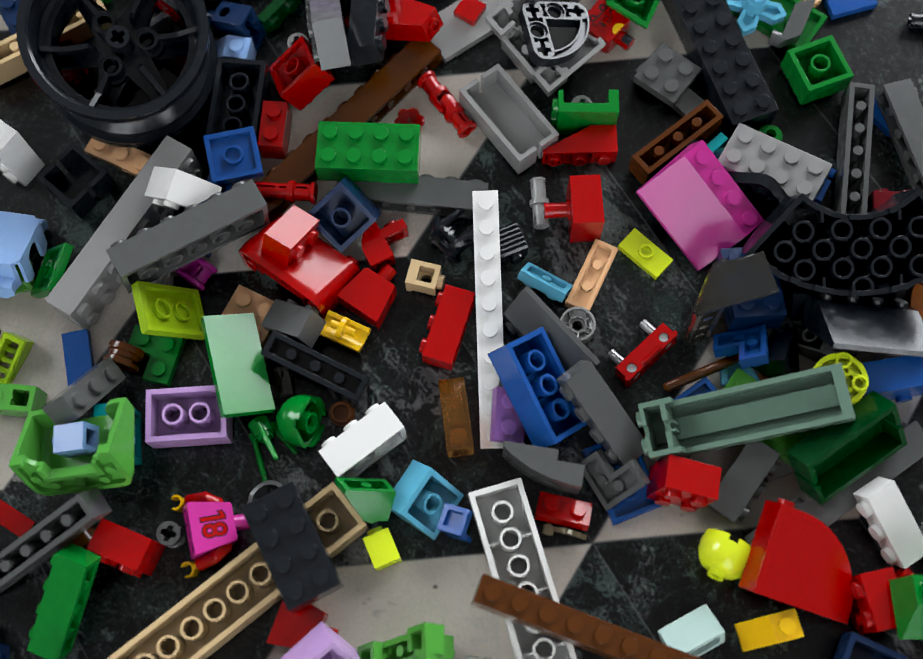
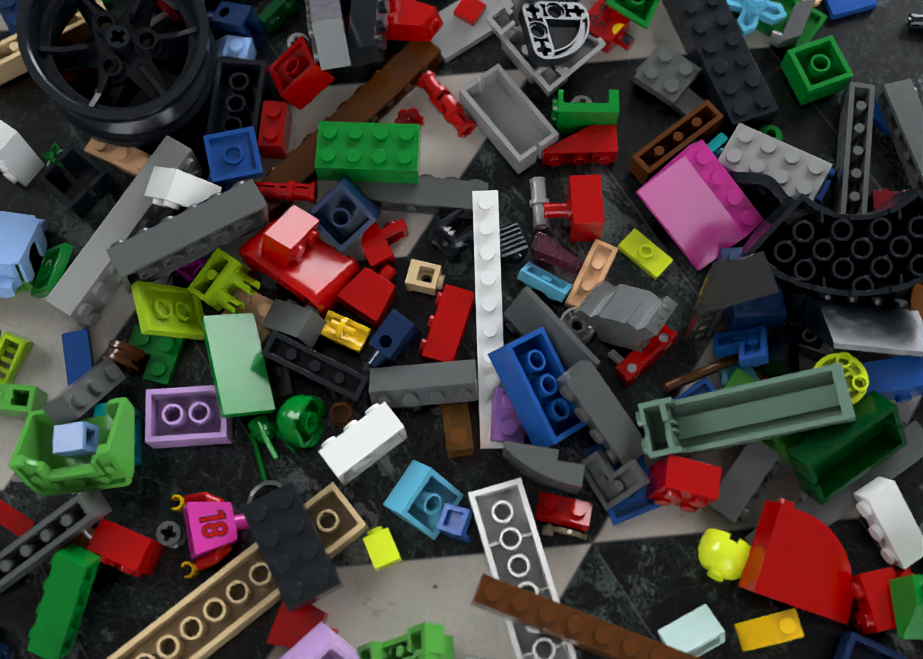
green slope [335,477,396,523] -> none
none -> green plant [41,143,65,169]
none -> lime brick [188,248,260,314]
none -> dark blue torso [366,309,421,368]
none -> dark grey brick [369,359,478,408]
none -> clear pink slope [530,231,580,274]
none -> dark grey slope [573,280,678,352]

